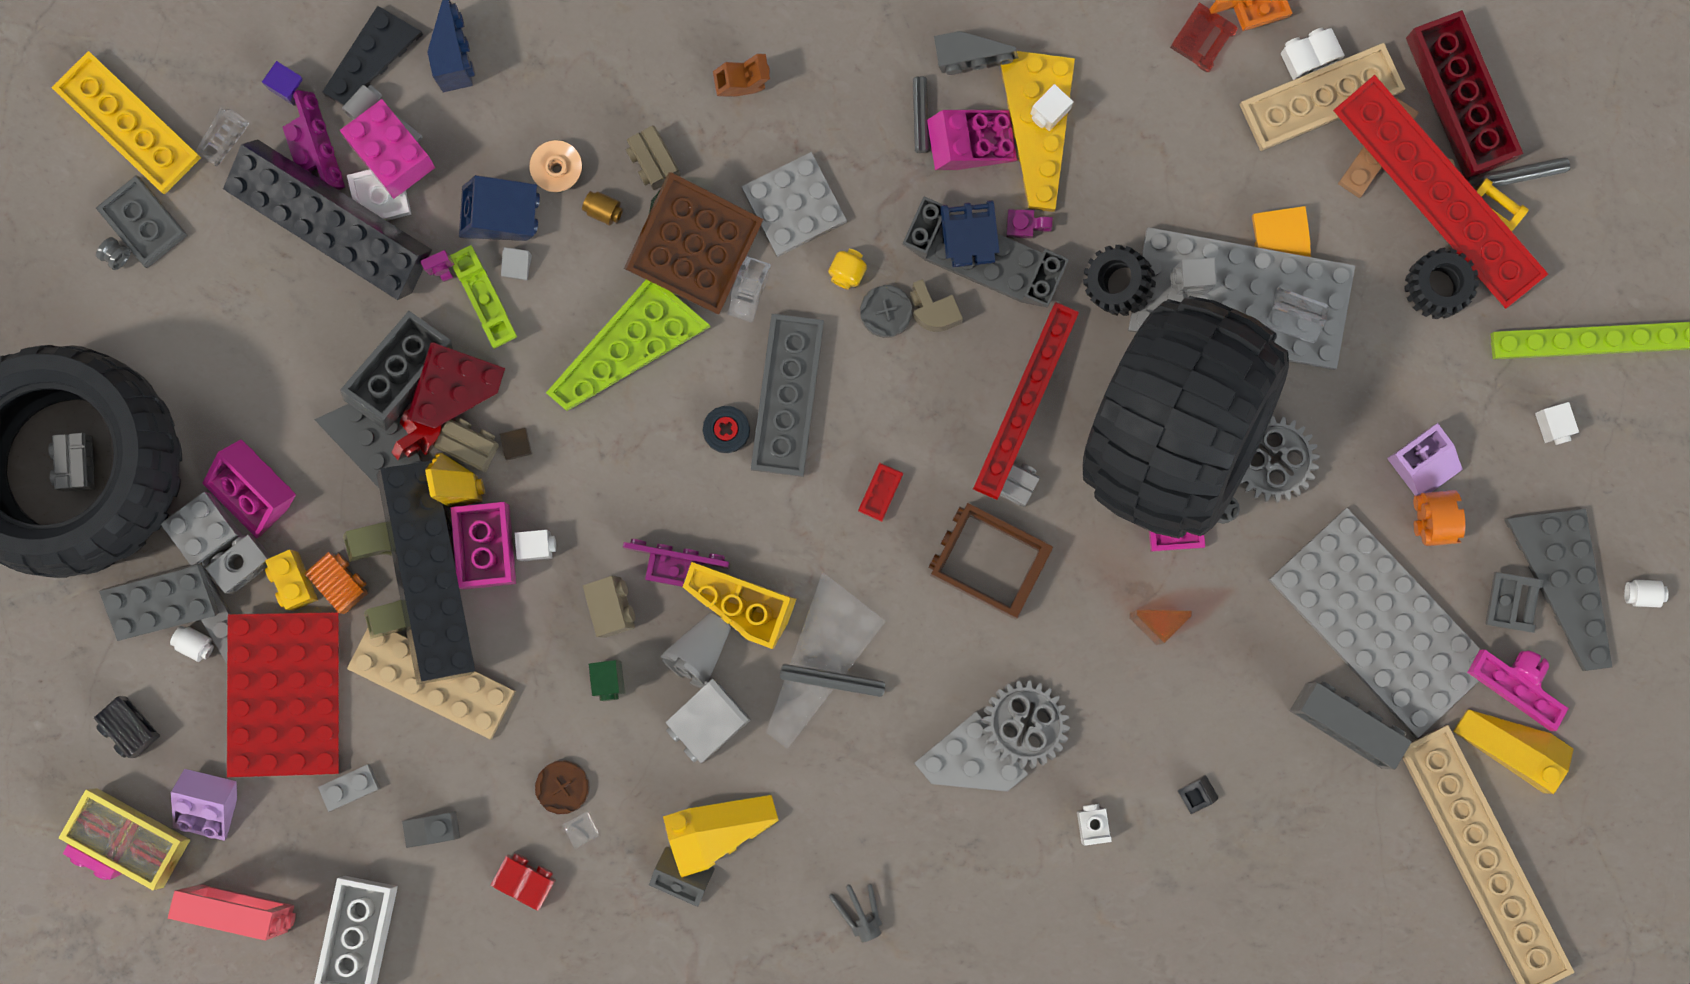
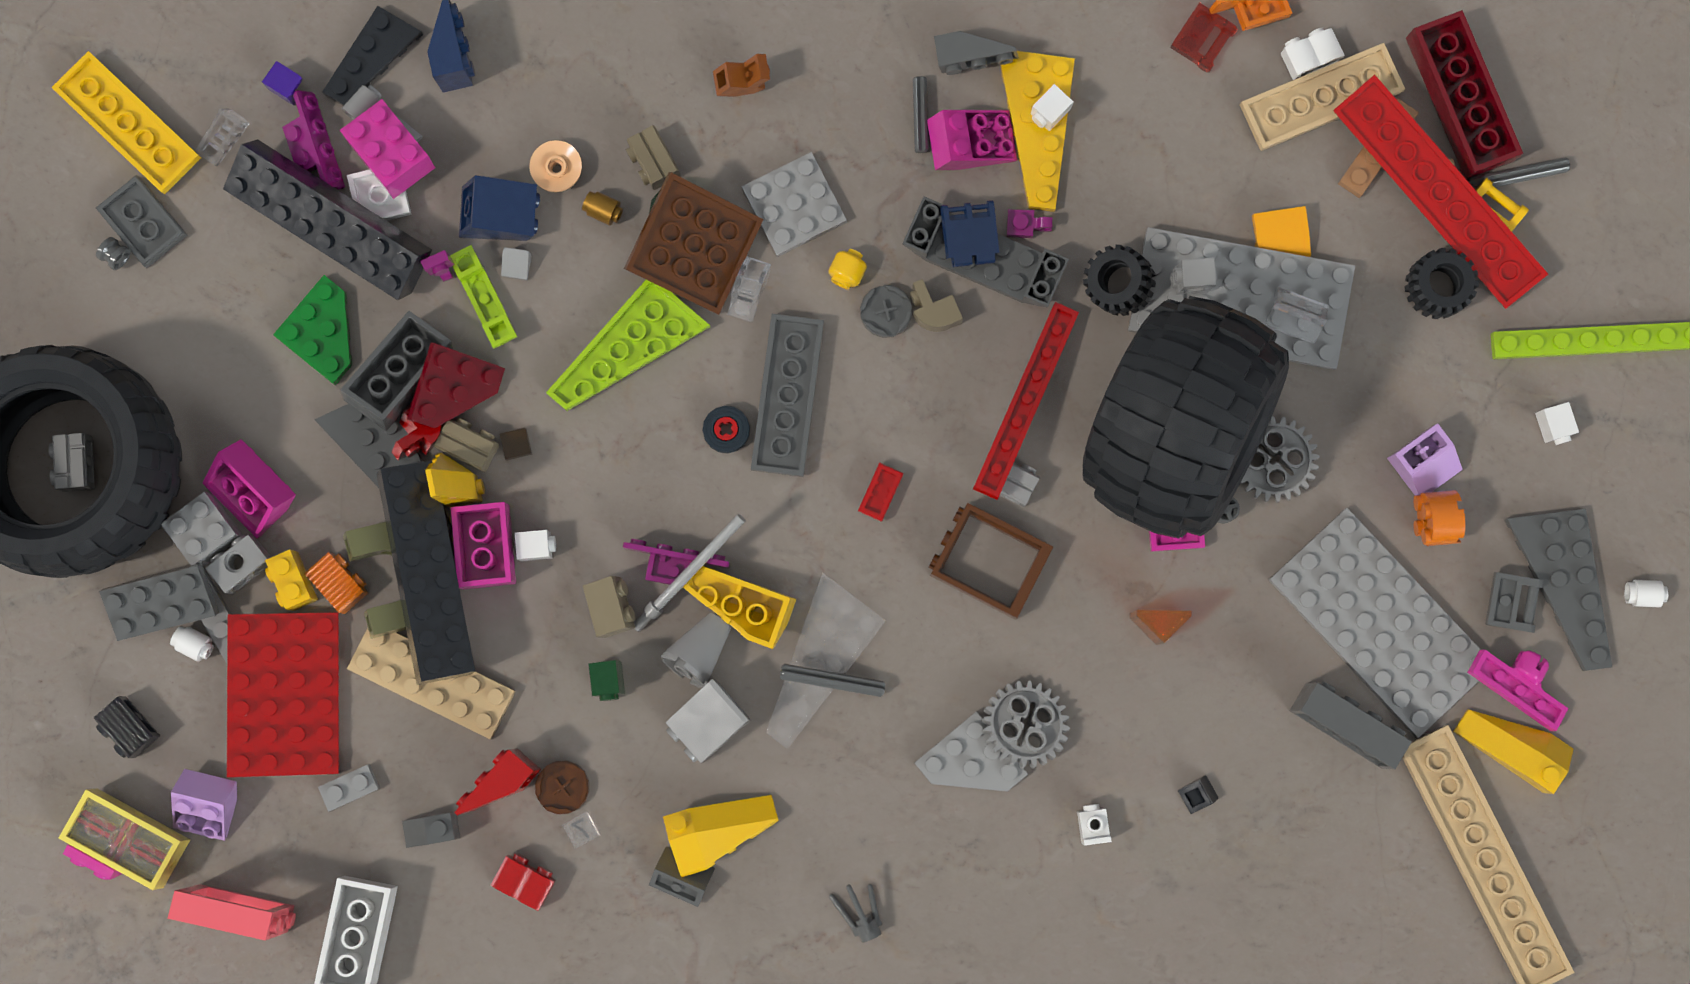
none -> green plate [273,275,352,385]
none -> red slope [454,749,541,815]
none -> light grey bar [634,514,746,632]

